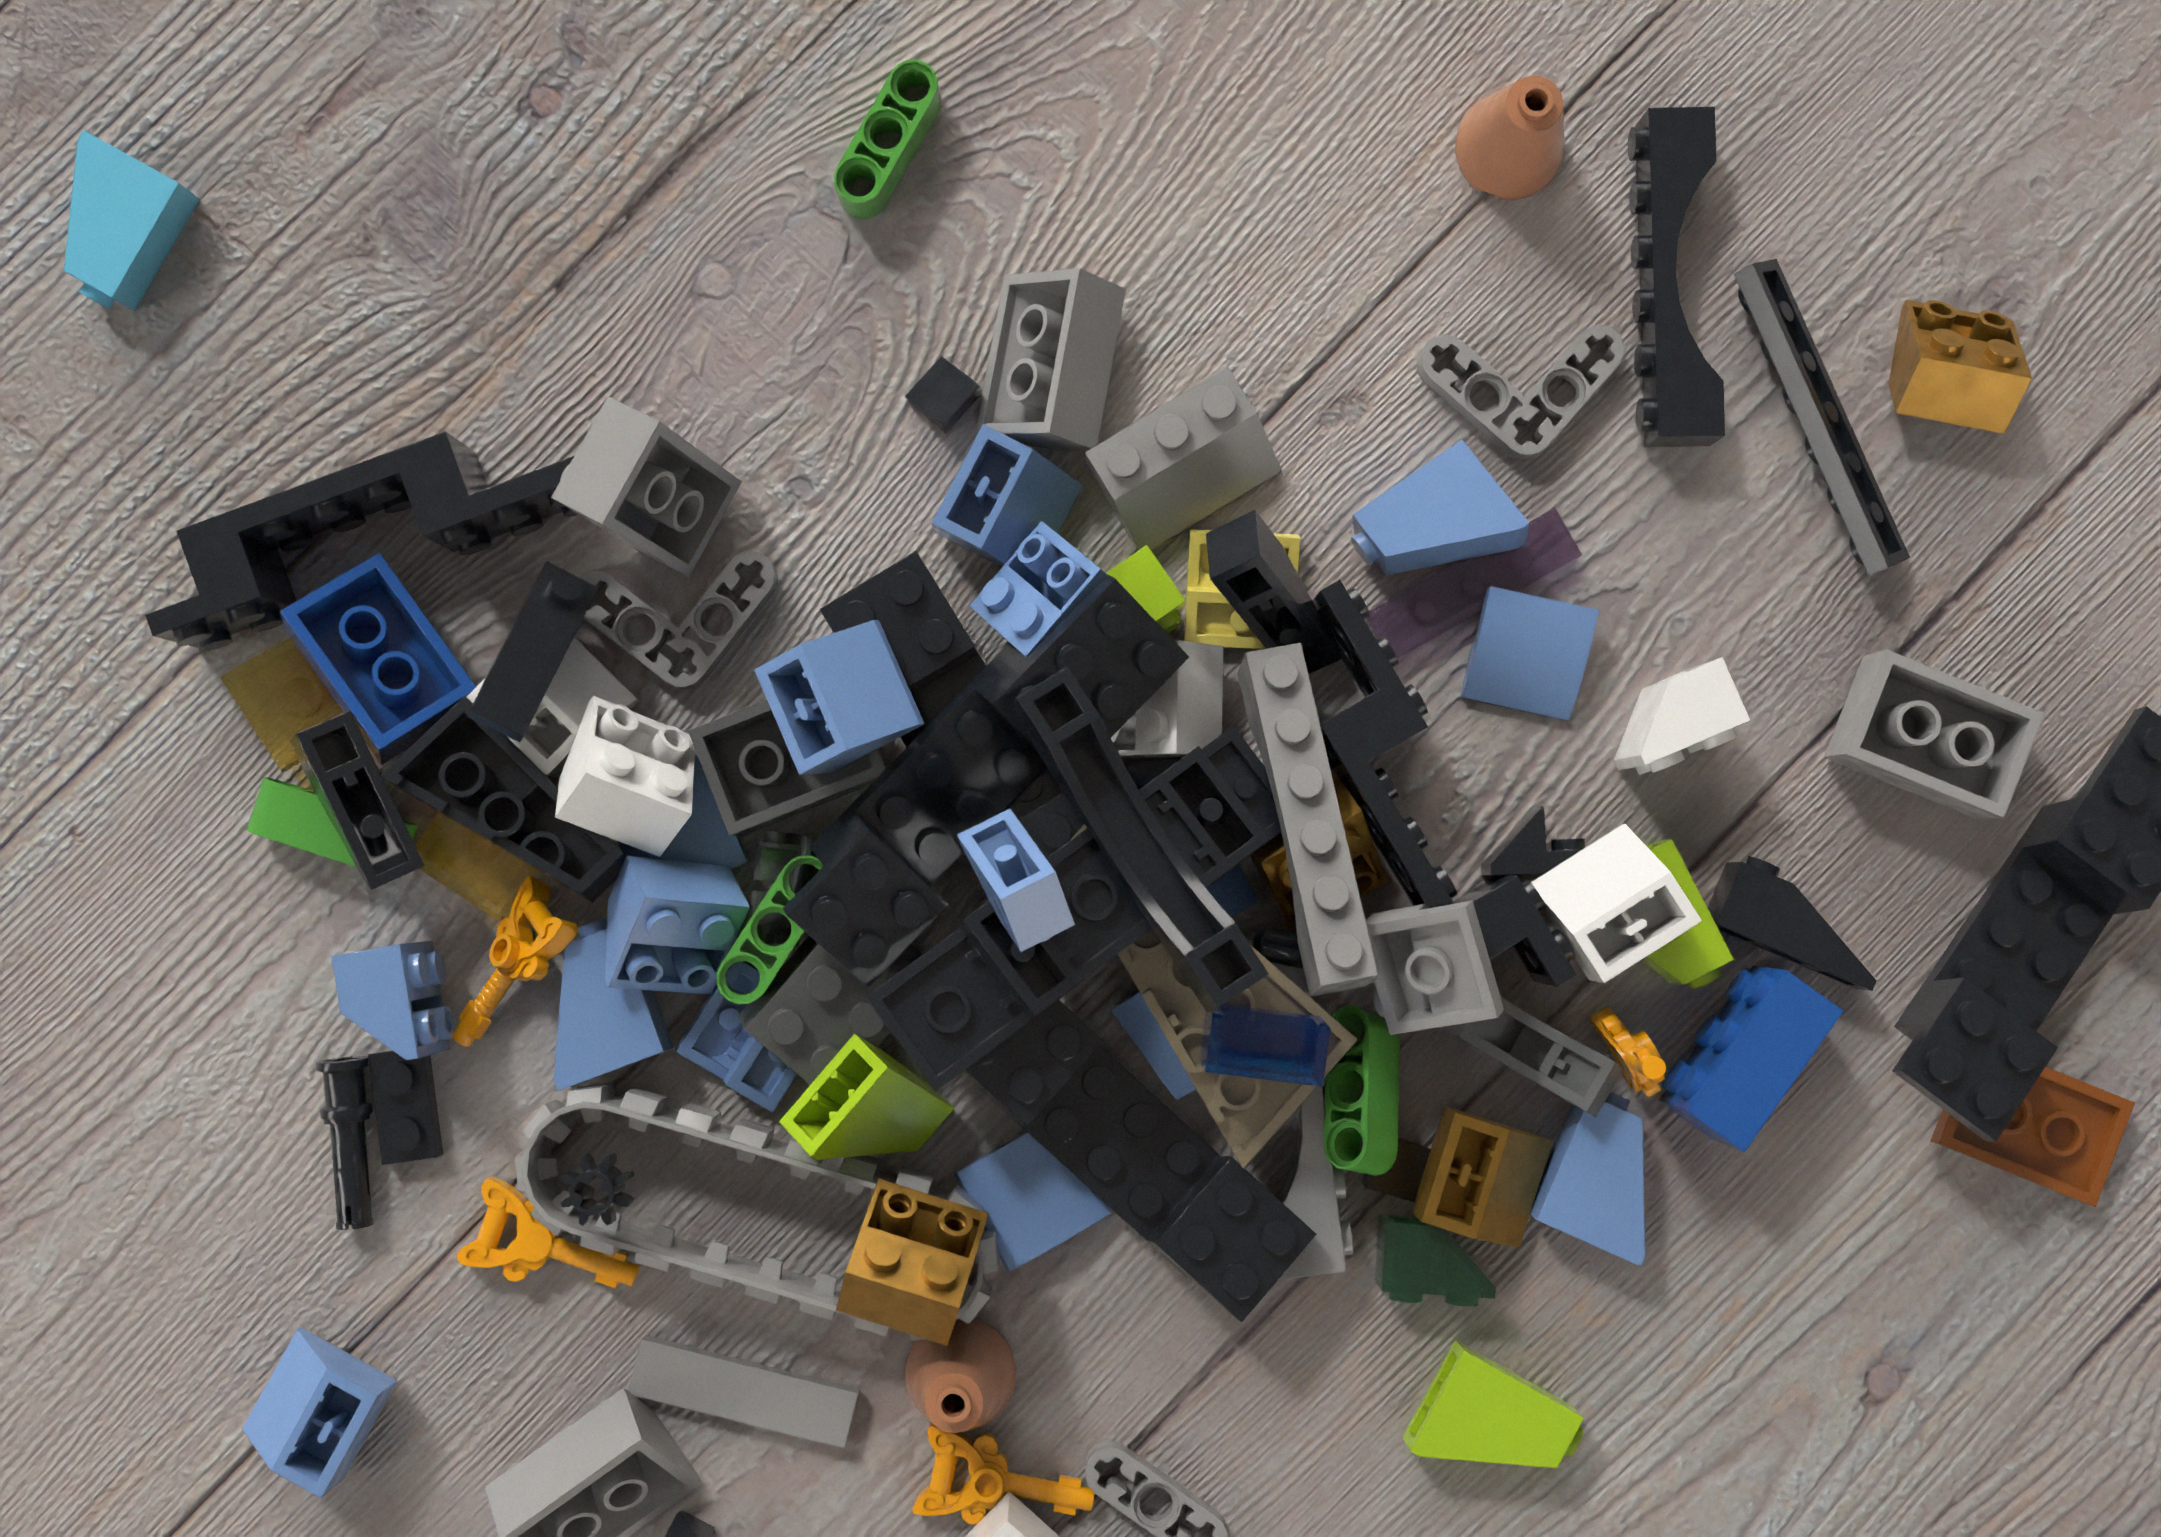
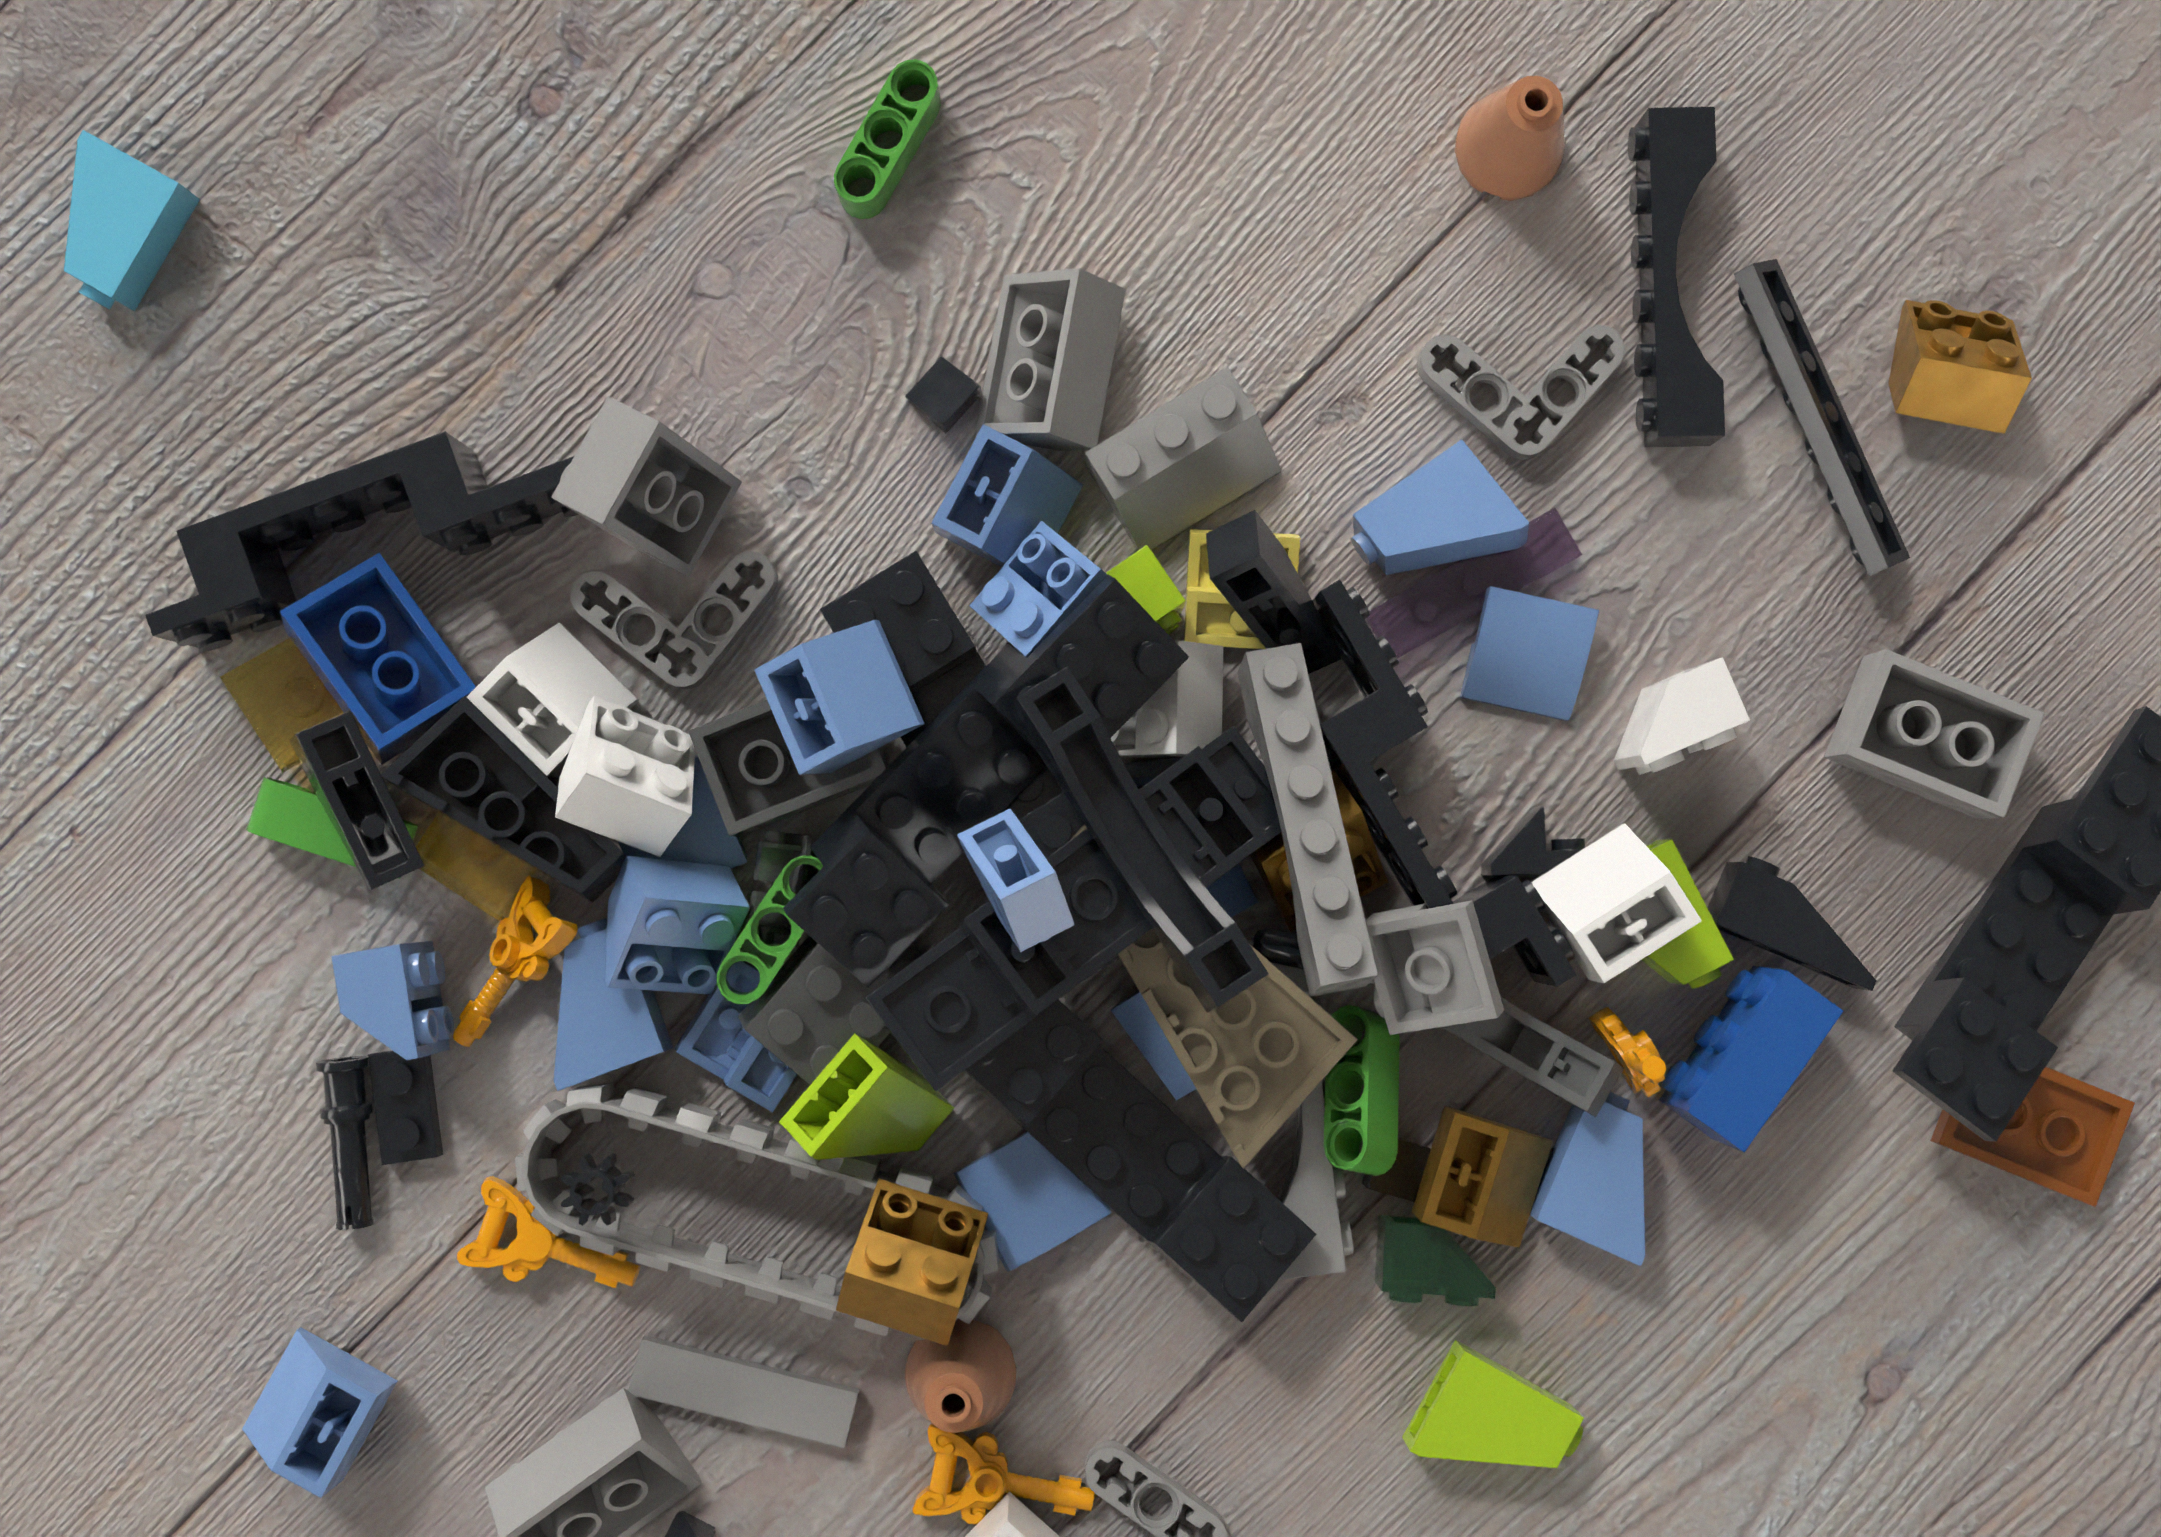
black slope [467,561,598,743] -> none
clear blue panel [1199,1004,1330,1087] -> none

